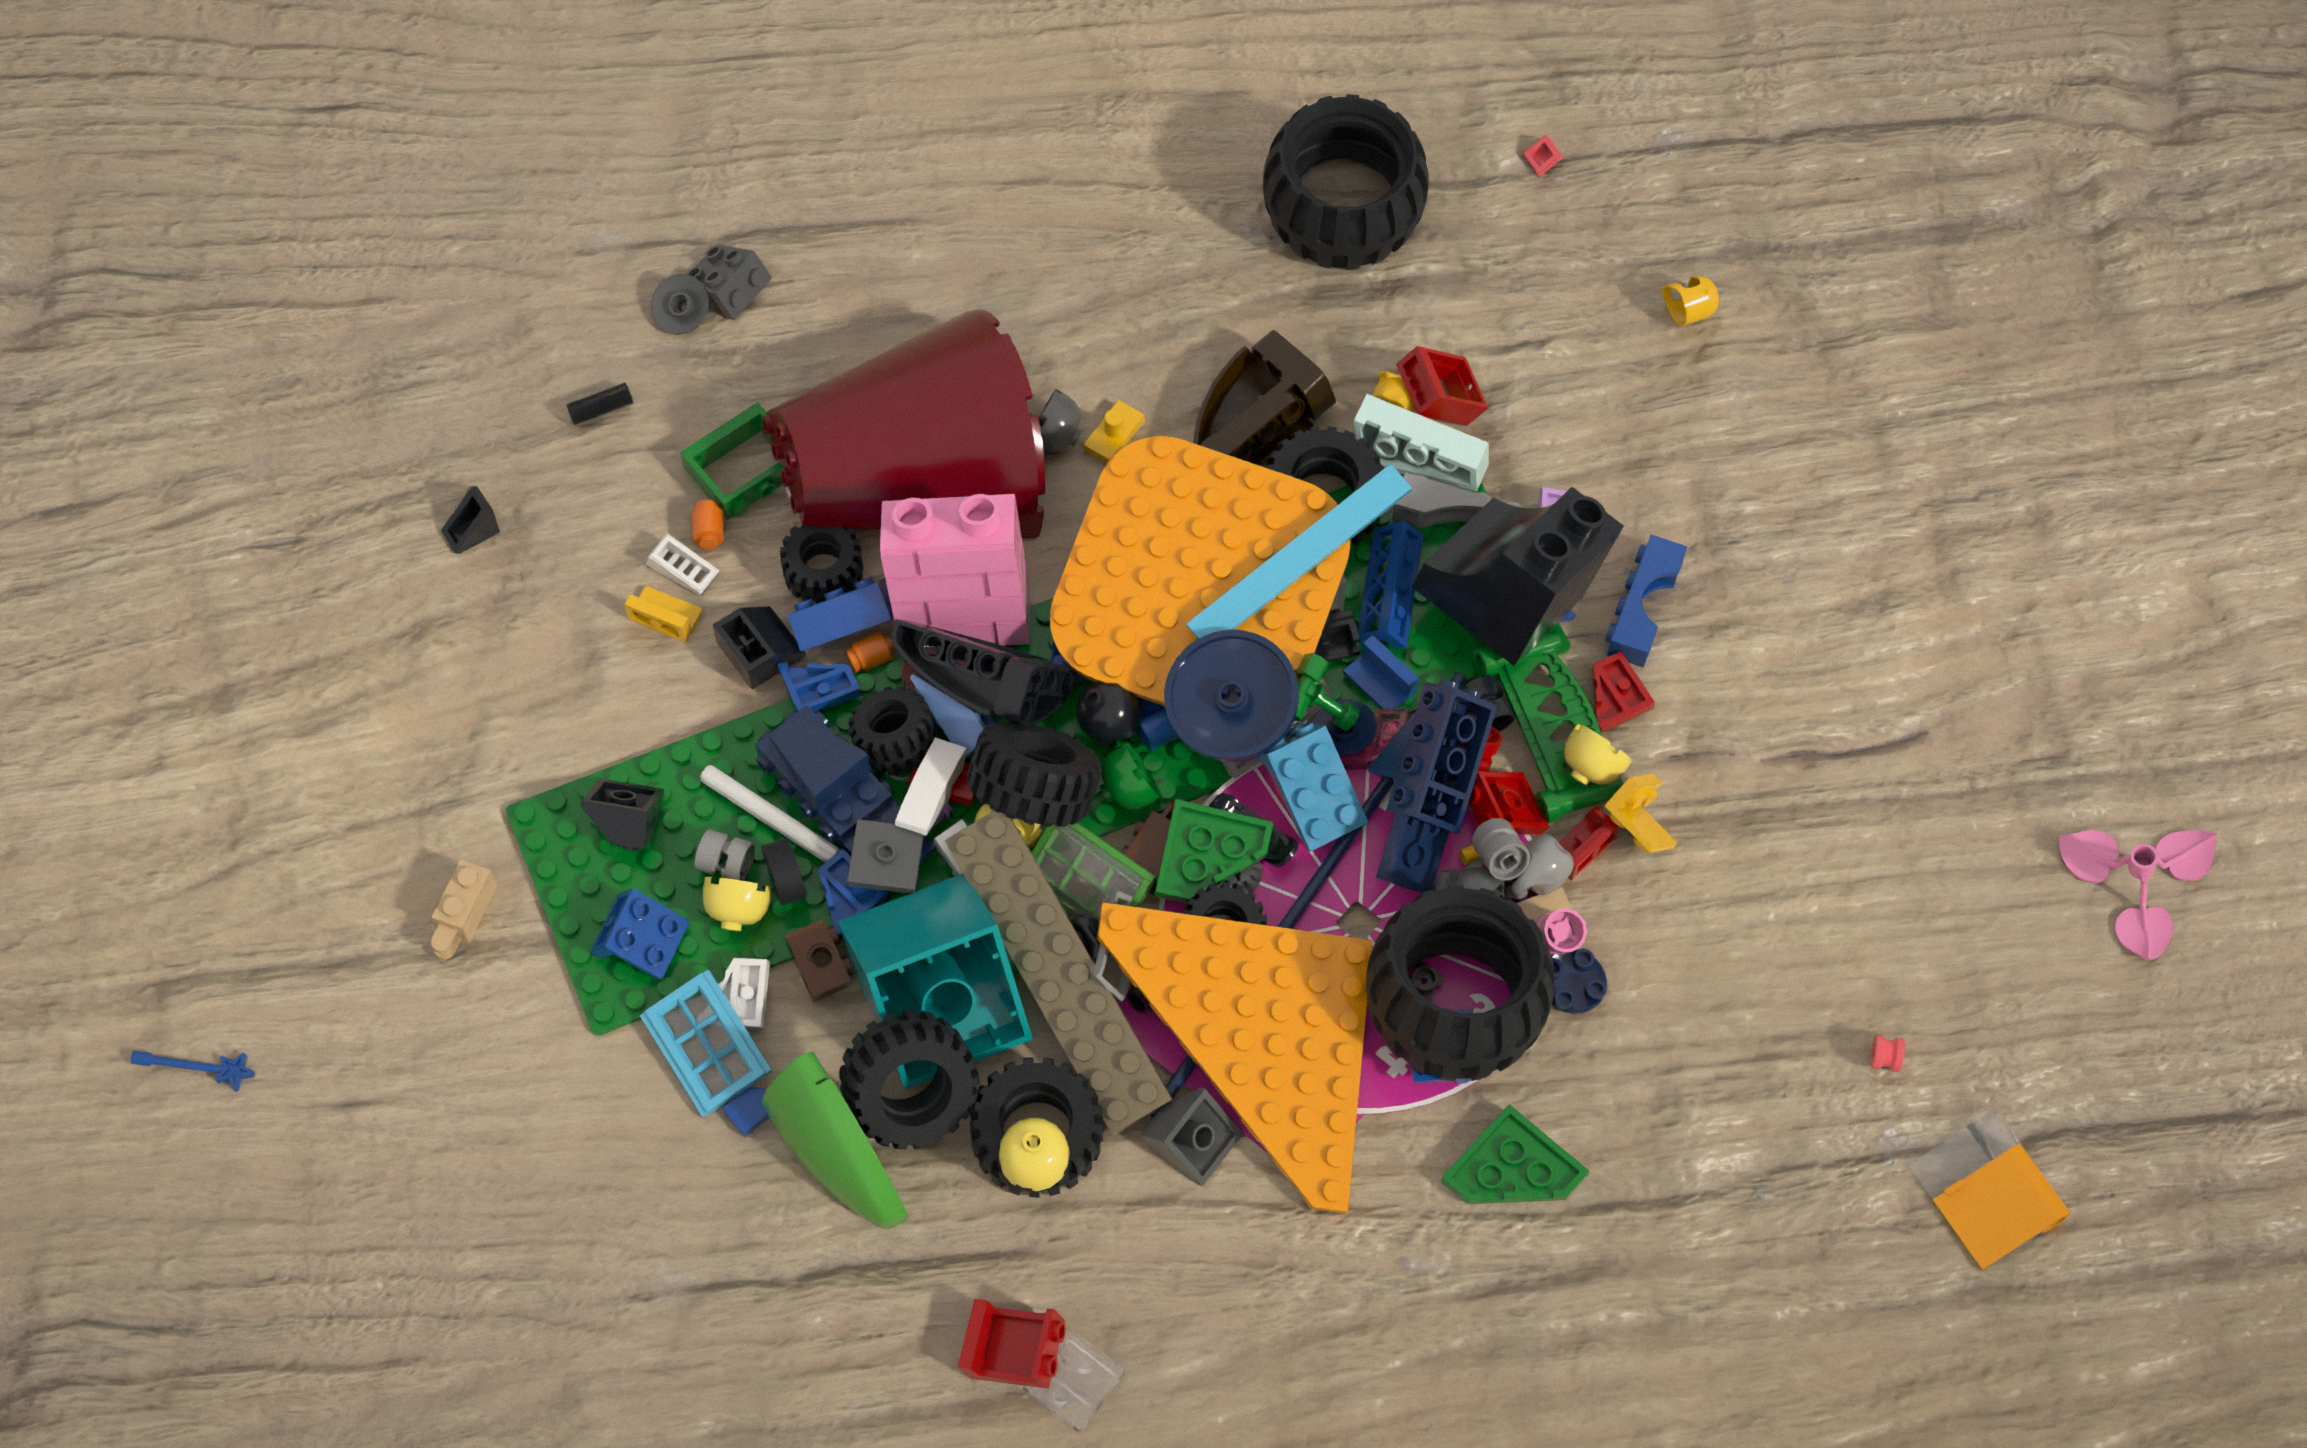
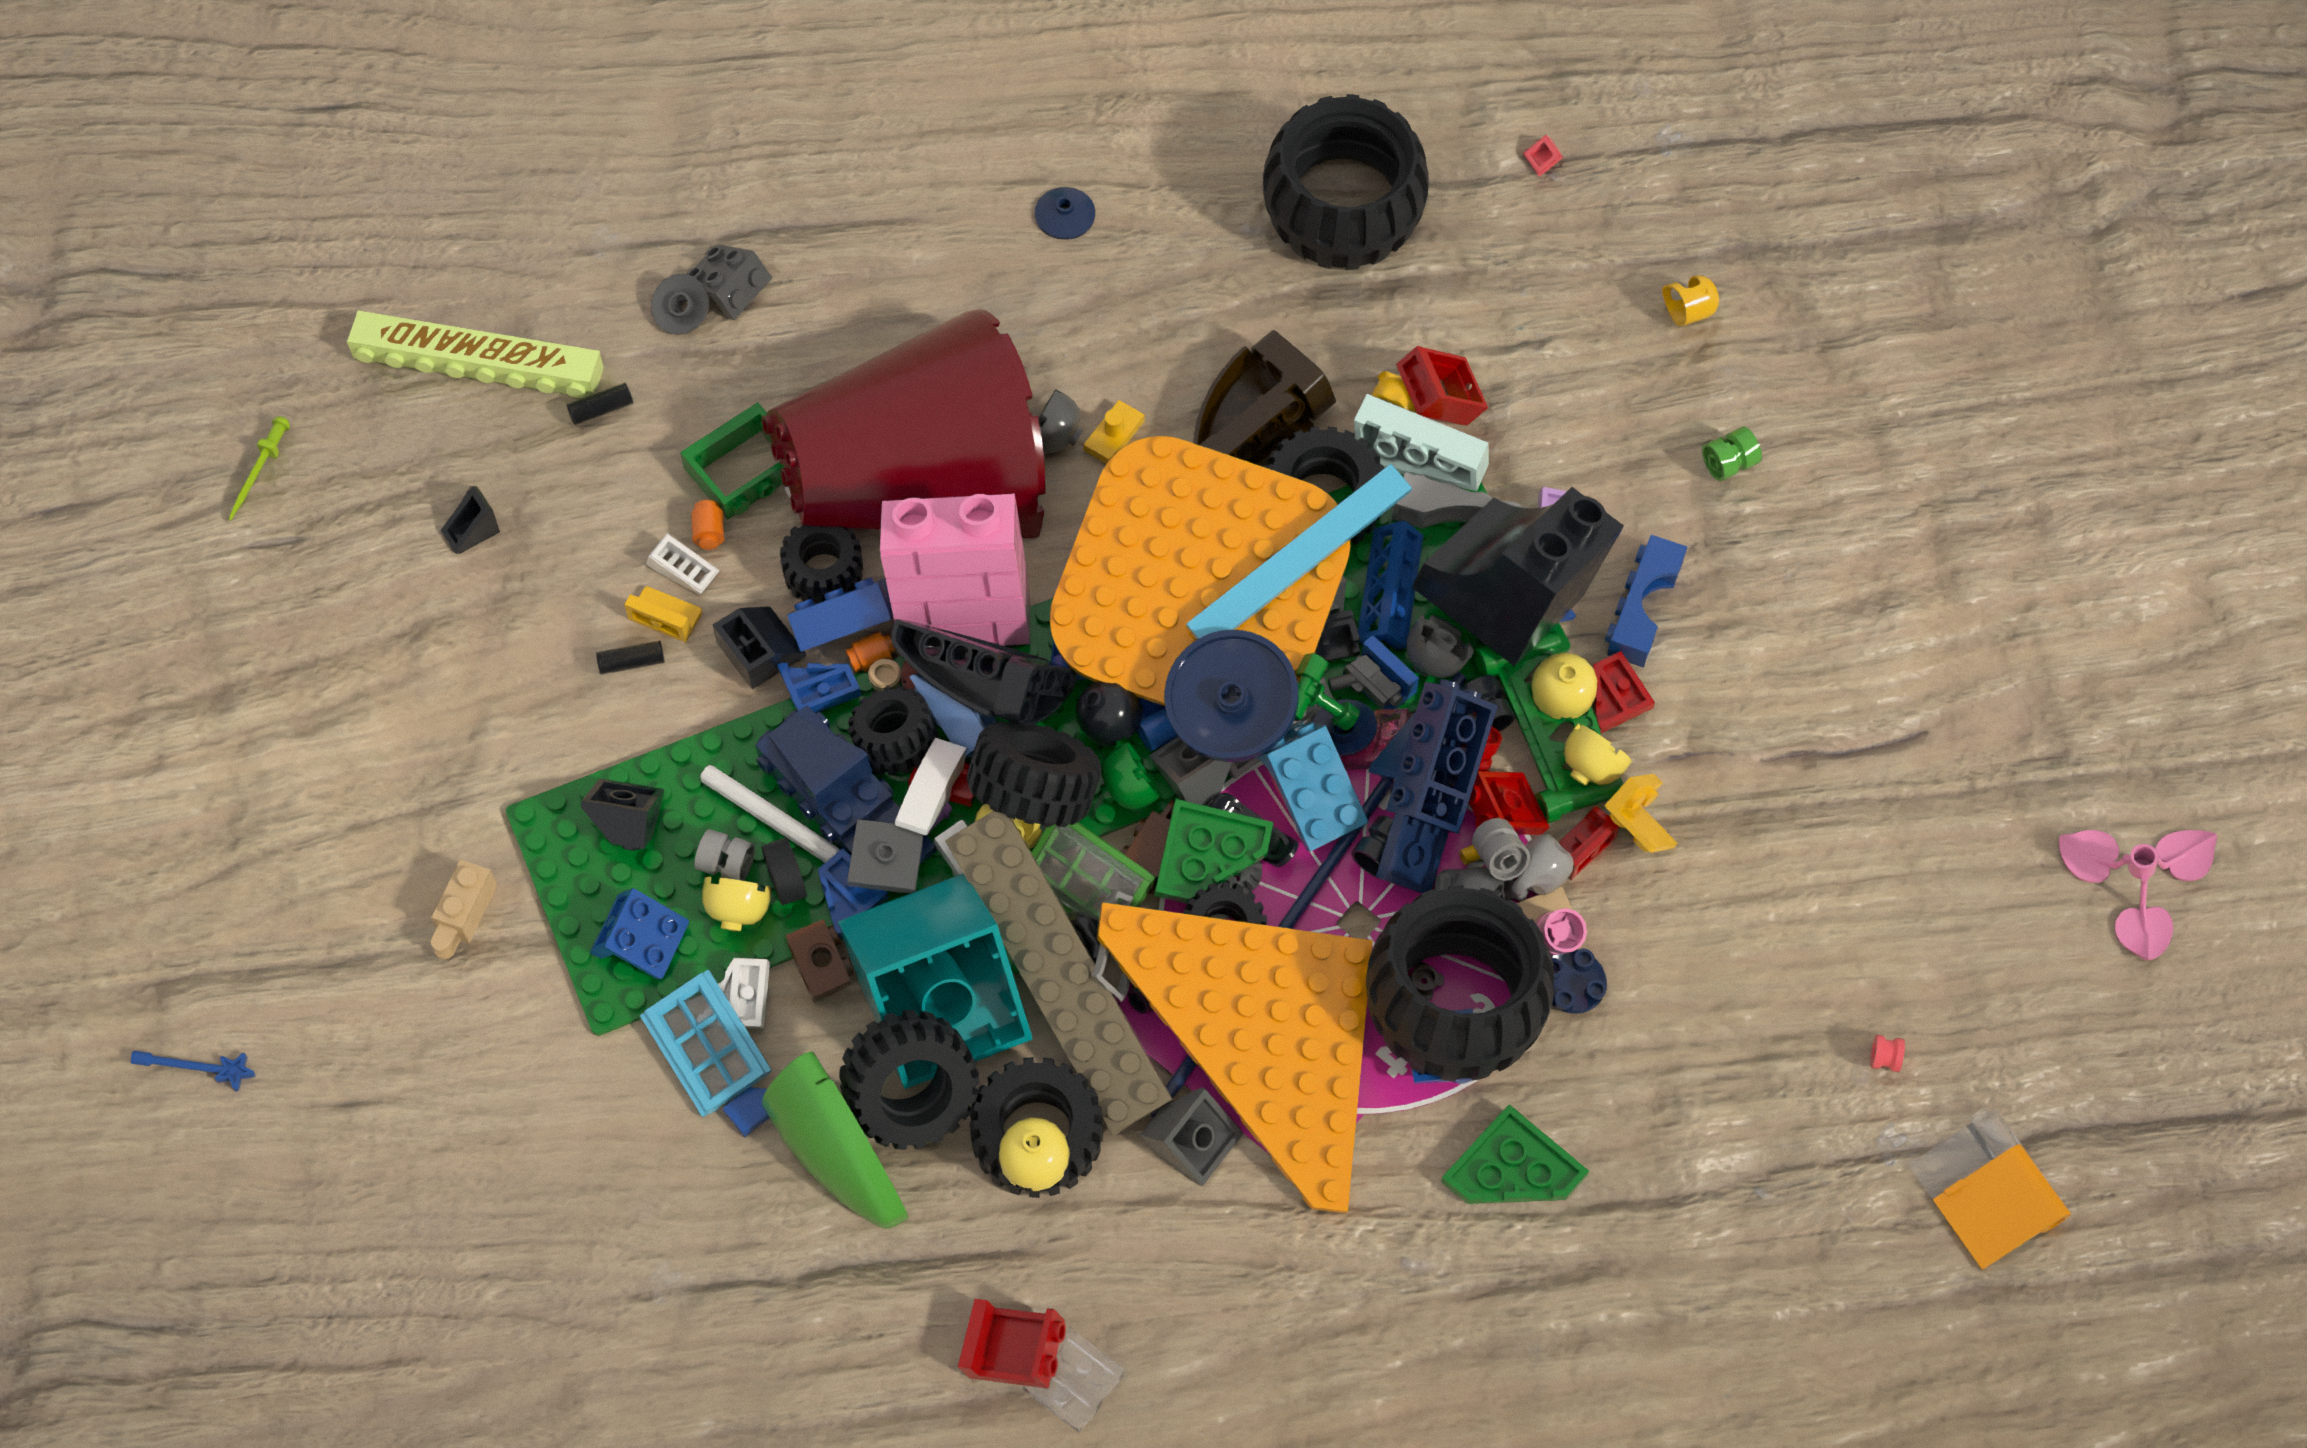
none -> lime sword [229,416,290,521]
none -> yellowish green brick [347,310,604,398]
none -> black piece [596,640,665,675]
none -> tan tile [868,659,902,692]
none -> dark blue dish [1035,187,1095,240]
none -> dark grey slope [1149,737,1232,806]
none -> dark grey piece [1328,655,1403,709]
none -> black wheel [1351,815,1393,877]
none -> dark grey cylinder [1406,615,1473,678]
none -> light yellow cylinder [1531,652,1597,719]
none -> bright green wheel [1702,426,1762,482]

